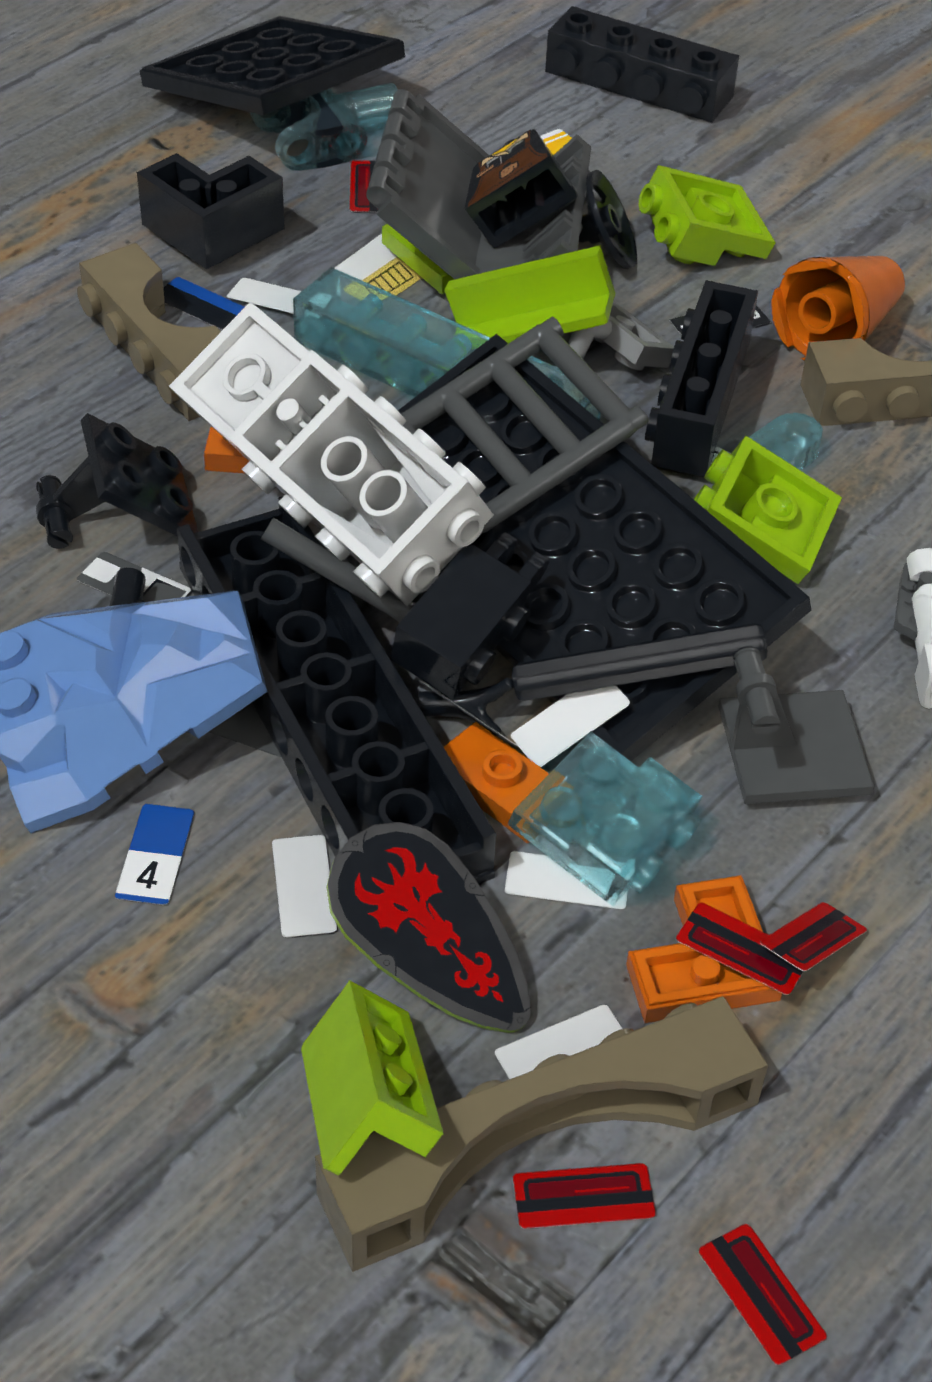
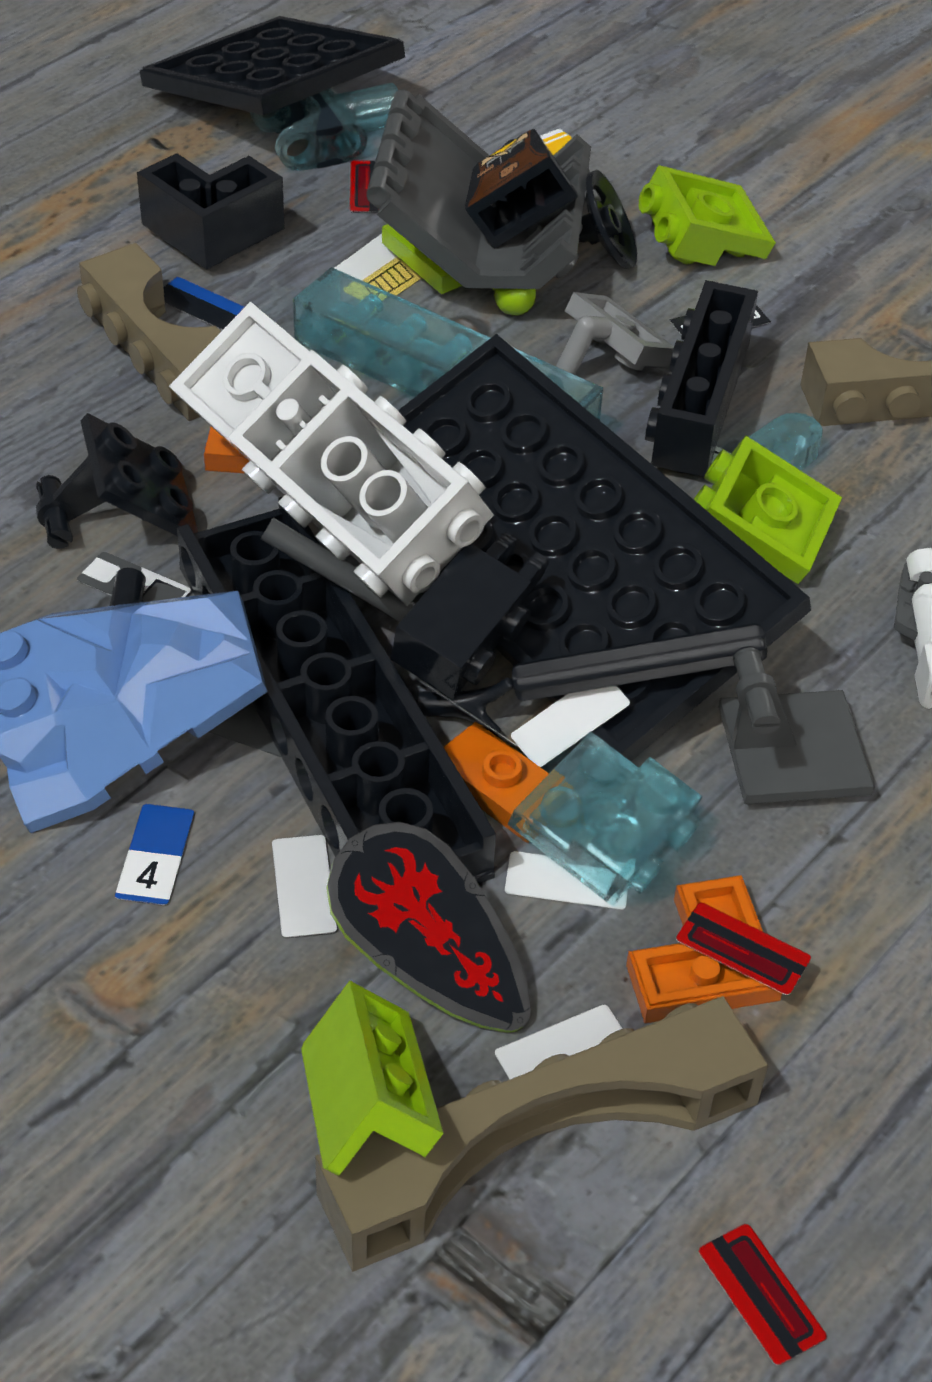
white sticker [227,278,328,318] -> none
dark grey bar [401,316,649,535] -> none
lime panel [445,245,616,357] -> none
sticker [513,1163,656,1229] -> none
black brick [545,6,739,123] -> none
sticker [760,902,867,971] -> none
orange cone [771,256,905,360] -> none

